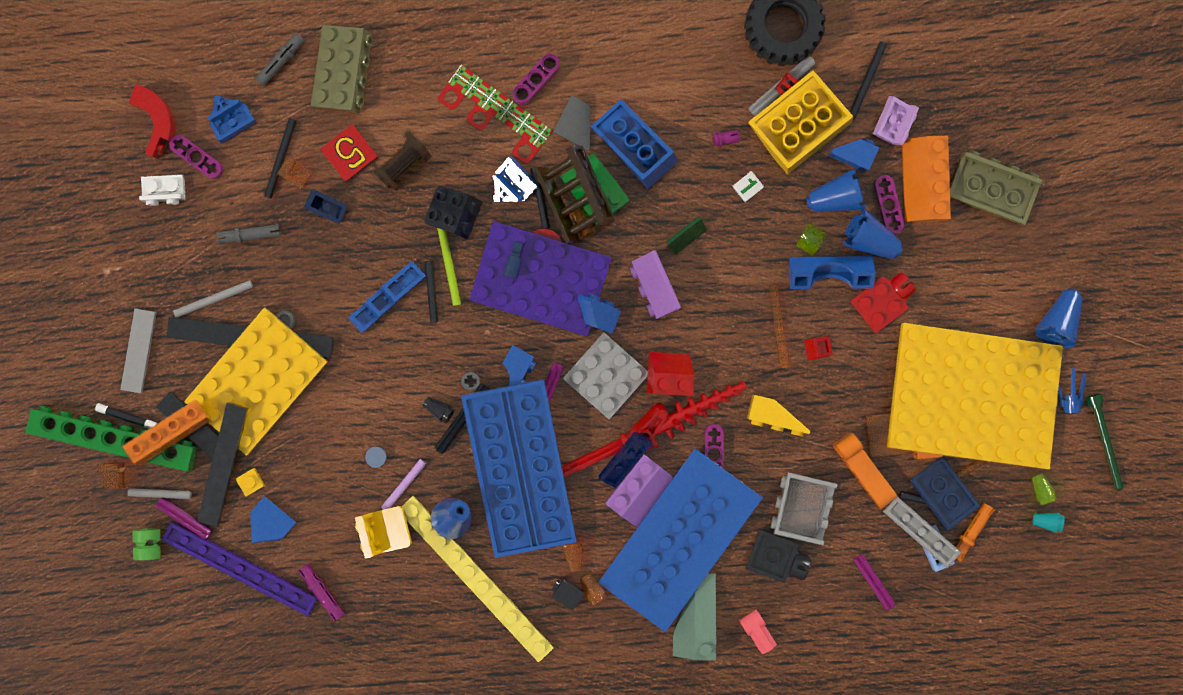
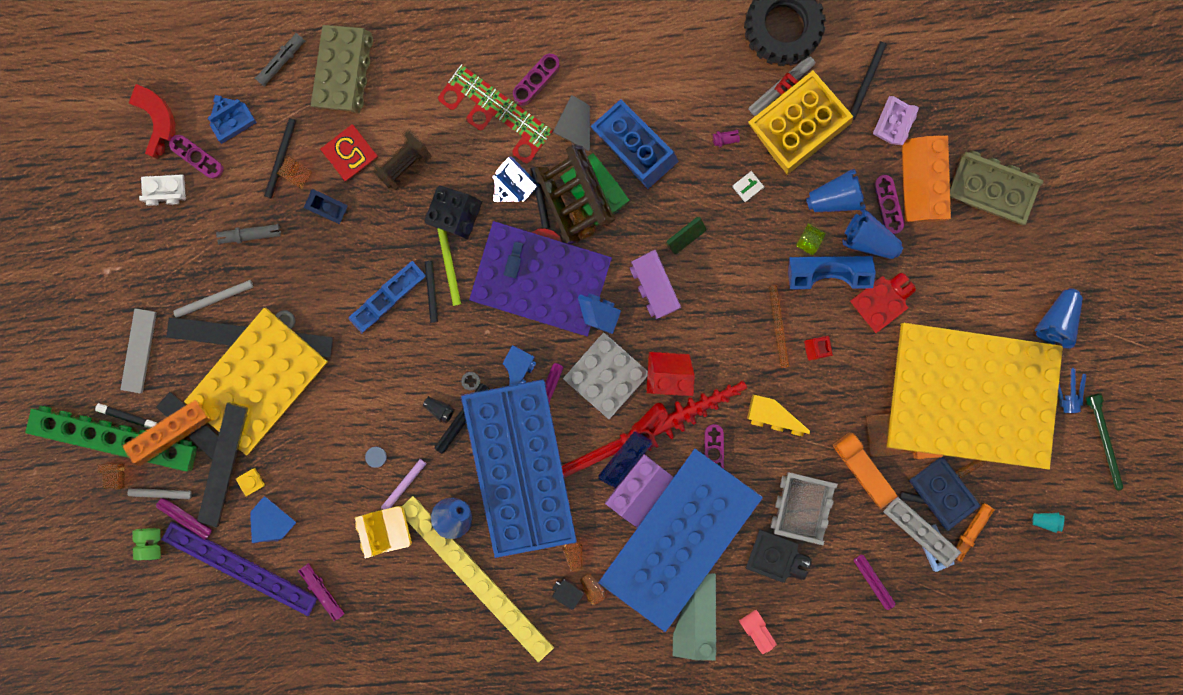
blue slope [828,138,879,173] -> none
clear neon green cone [1032,474,1057,506] -> none

